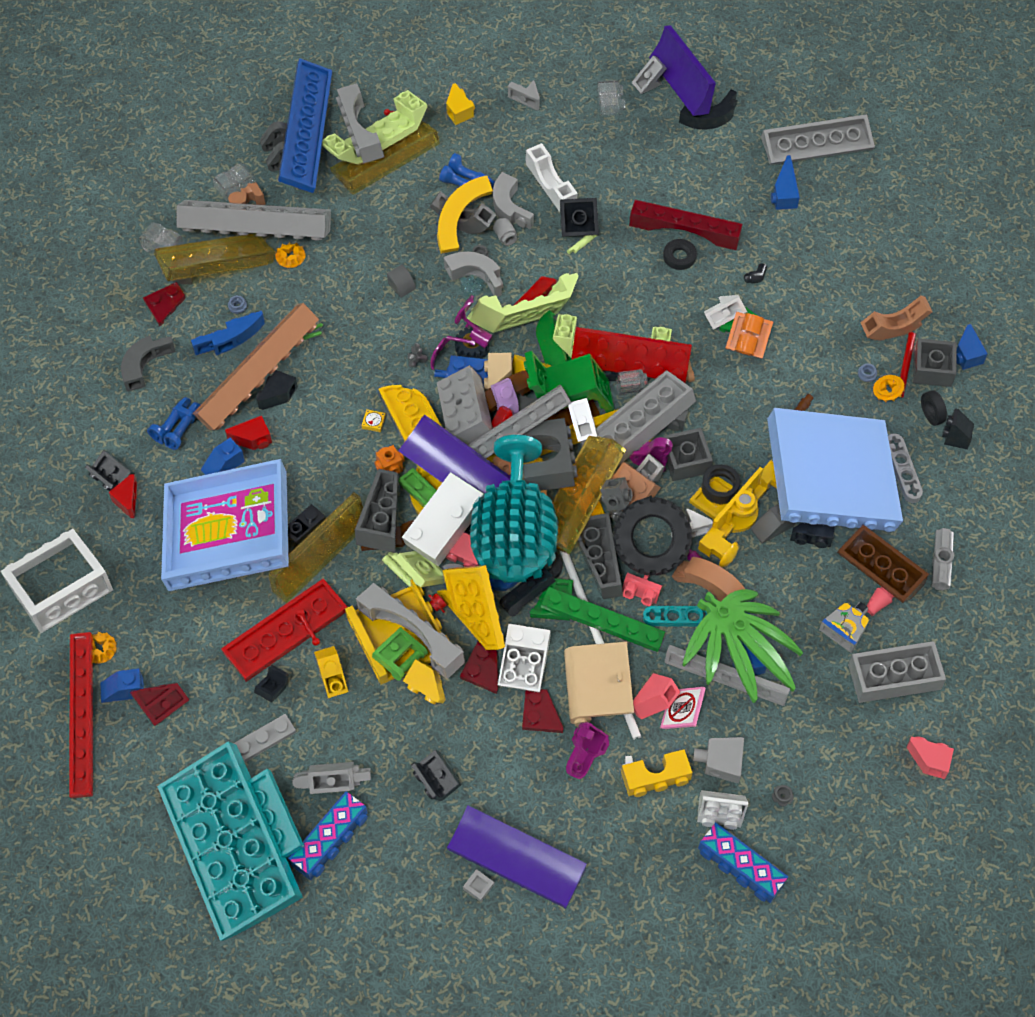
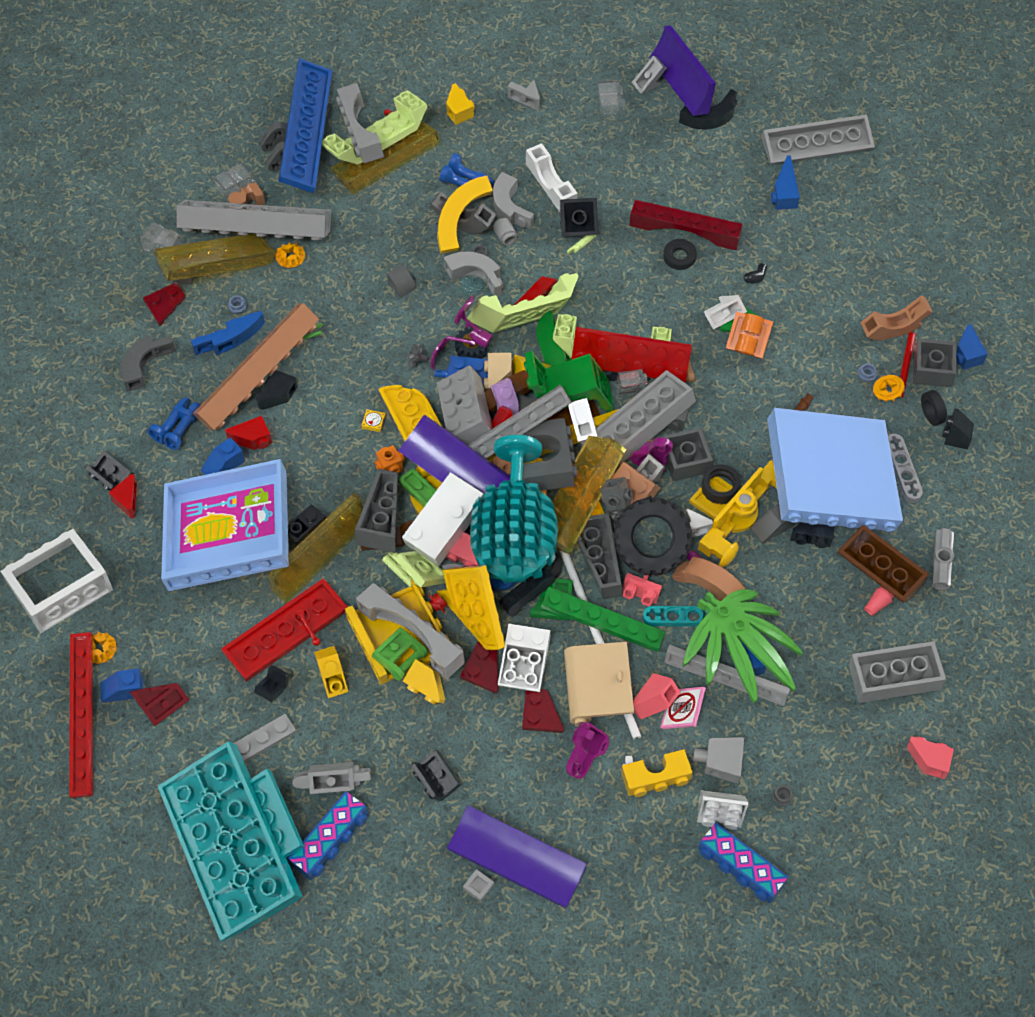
torso [819,602,869,653] -> none

